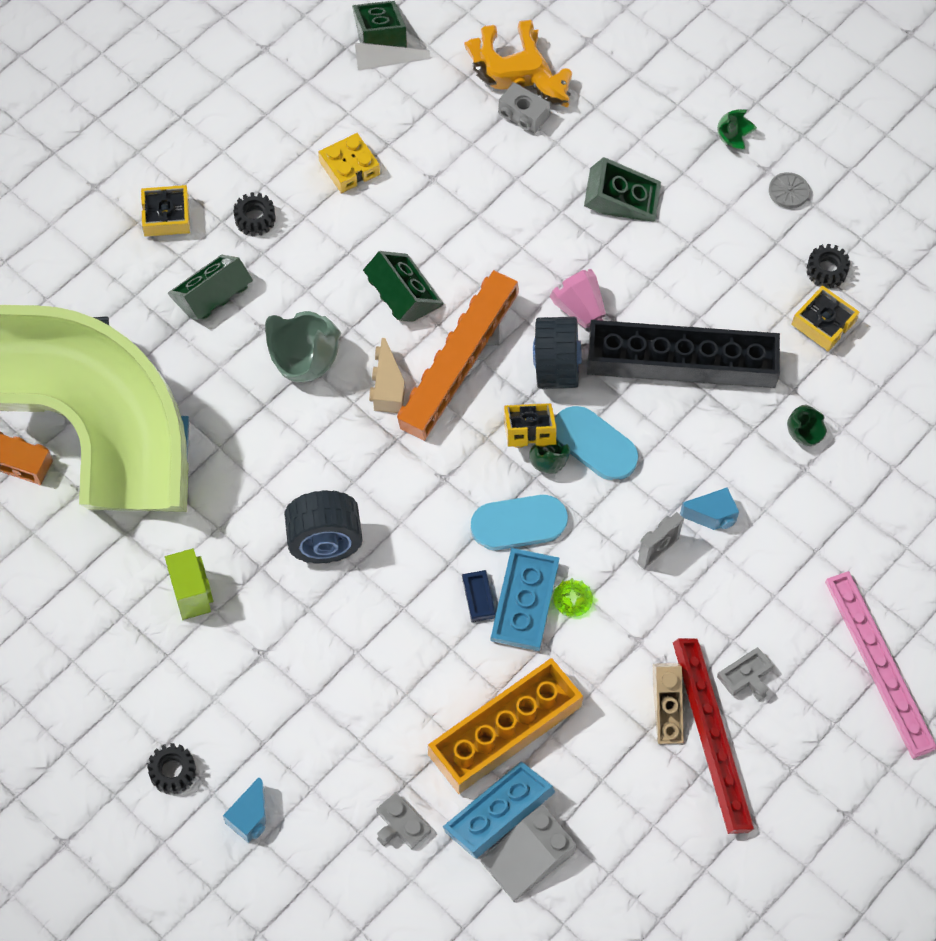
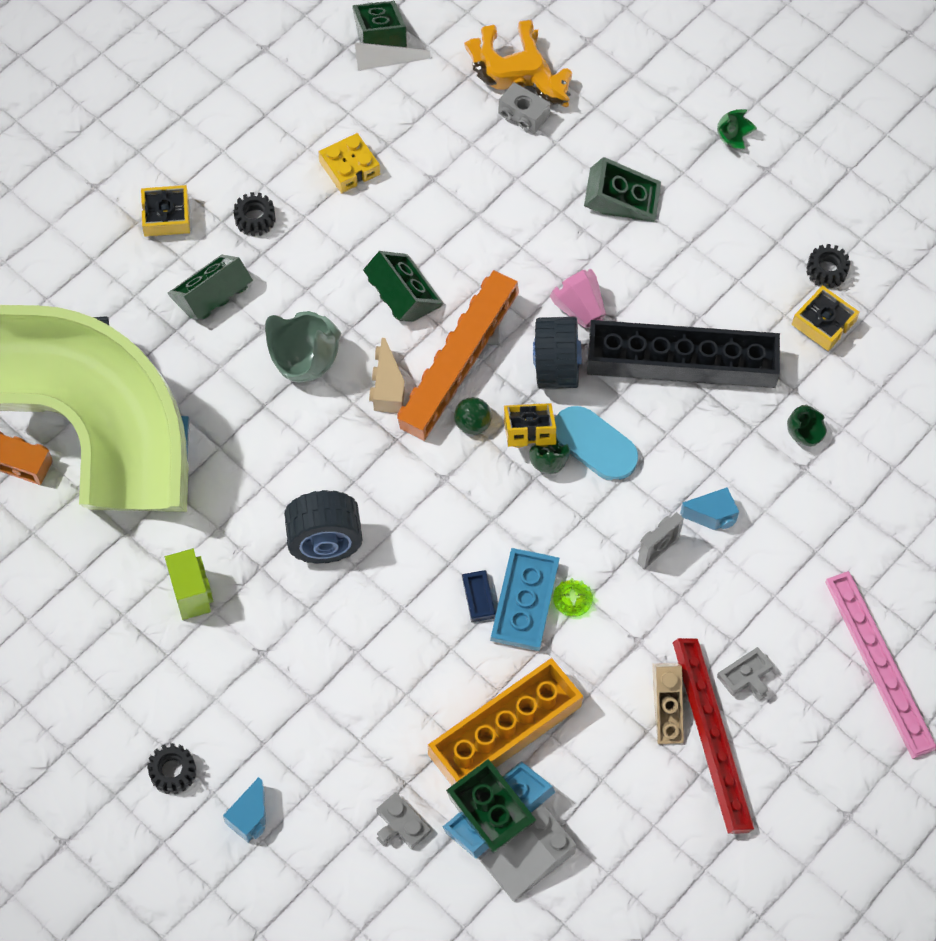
medium azure tile [471,495,568,550] -> none
light grey wheel [768,172,810,208] -> none
none -> dark green slope [446,759,536,853]
none -> dark green hair [454,397,492,435]

